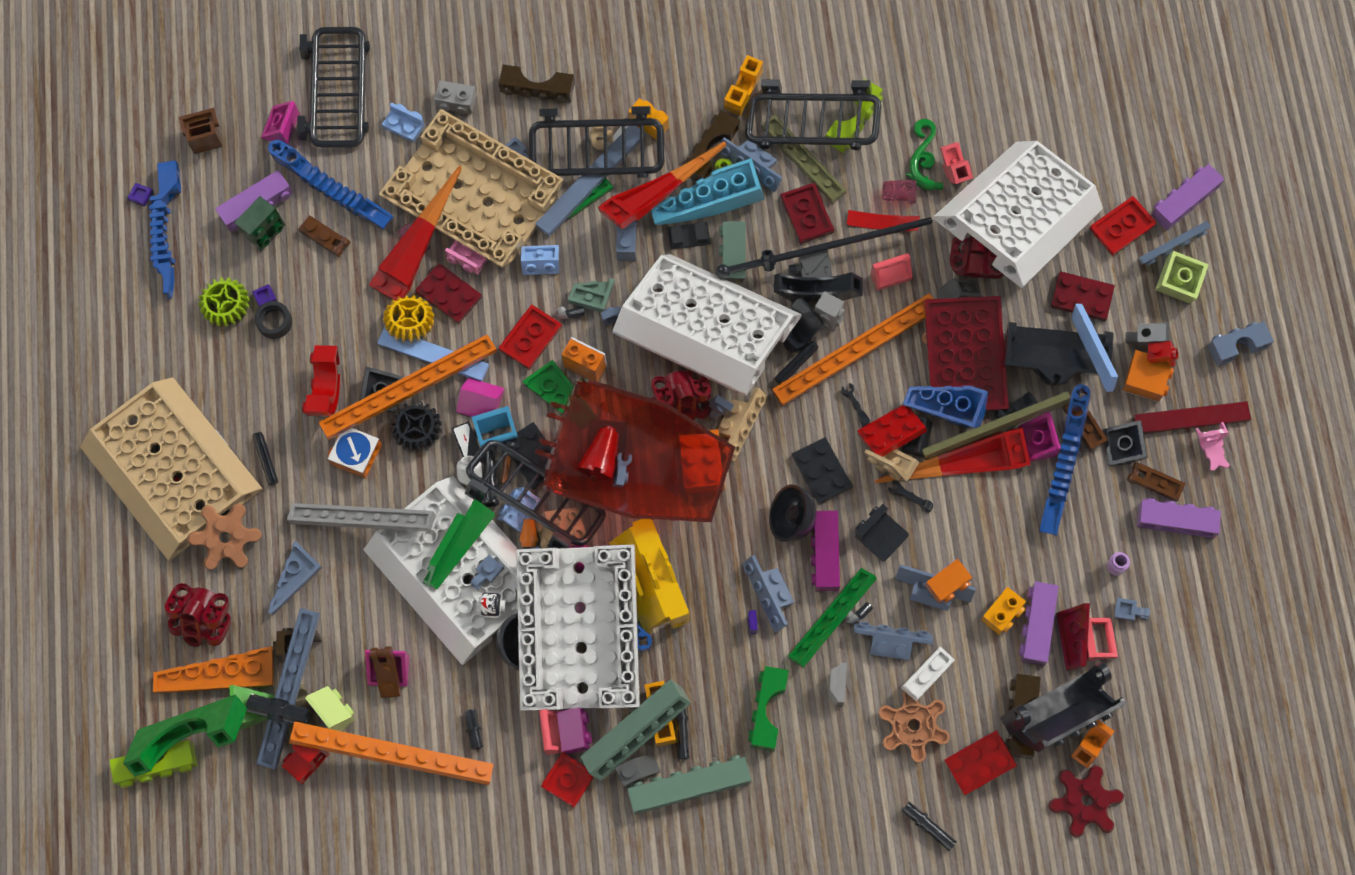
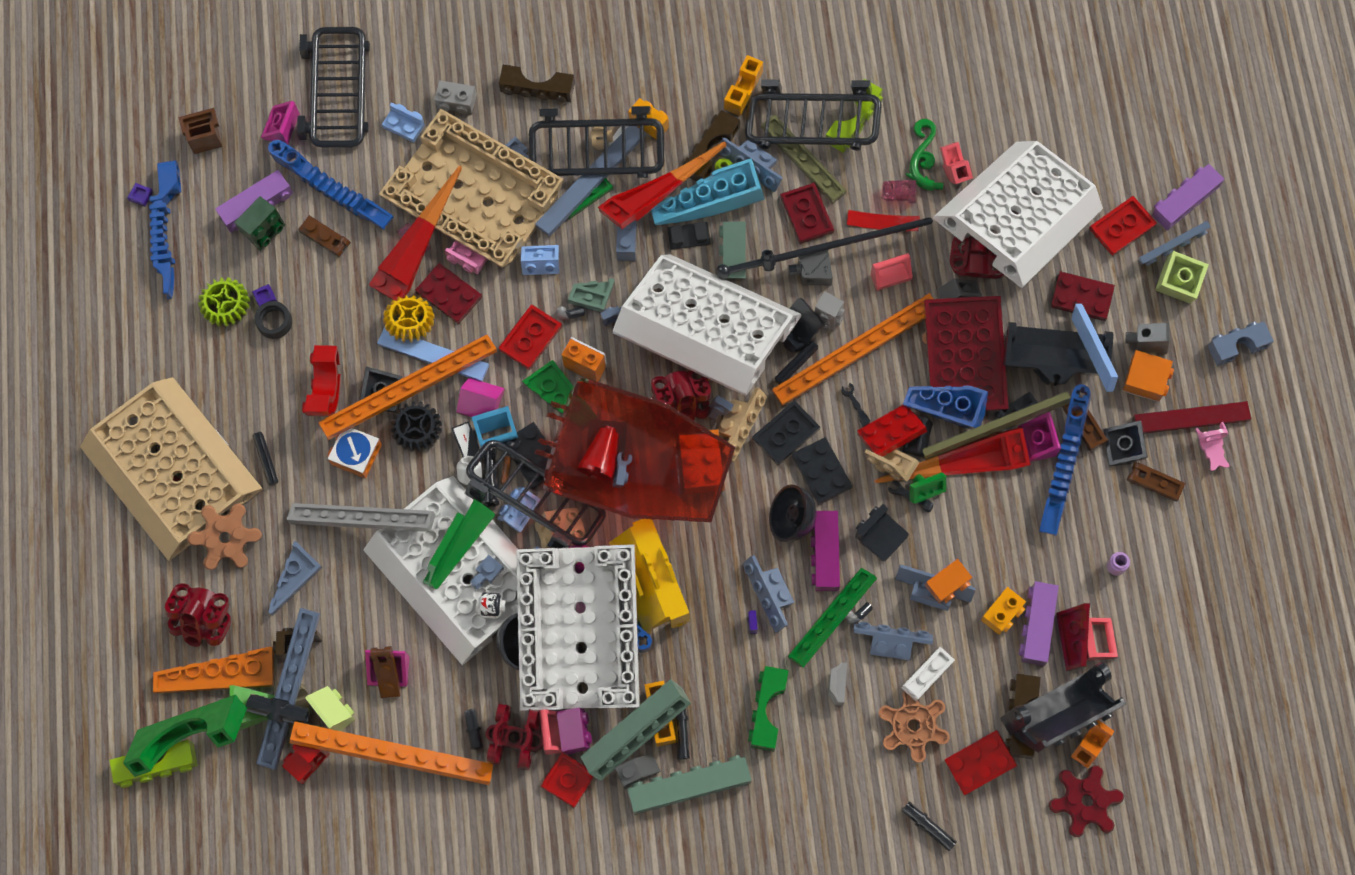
orange cone [519,519,539,547] -> none
black arch [773,272,863,302] -> none
sand blue plate [1114,598,1150,622] -> none
medium lavender brick [1137,498,1221,538] -> none
red bracket [1147,341,1178,367] -> none
none -> dark red piece [486,703,543,771]
none -> black plate [752,400,820,466]
none -> green tile [910,472,947,504]

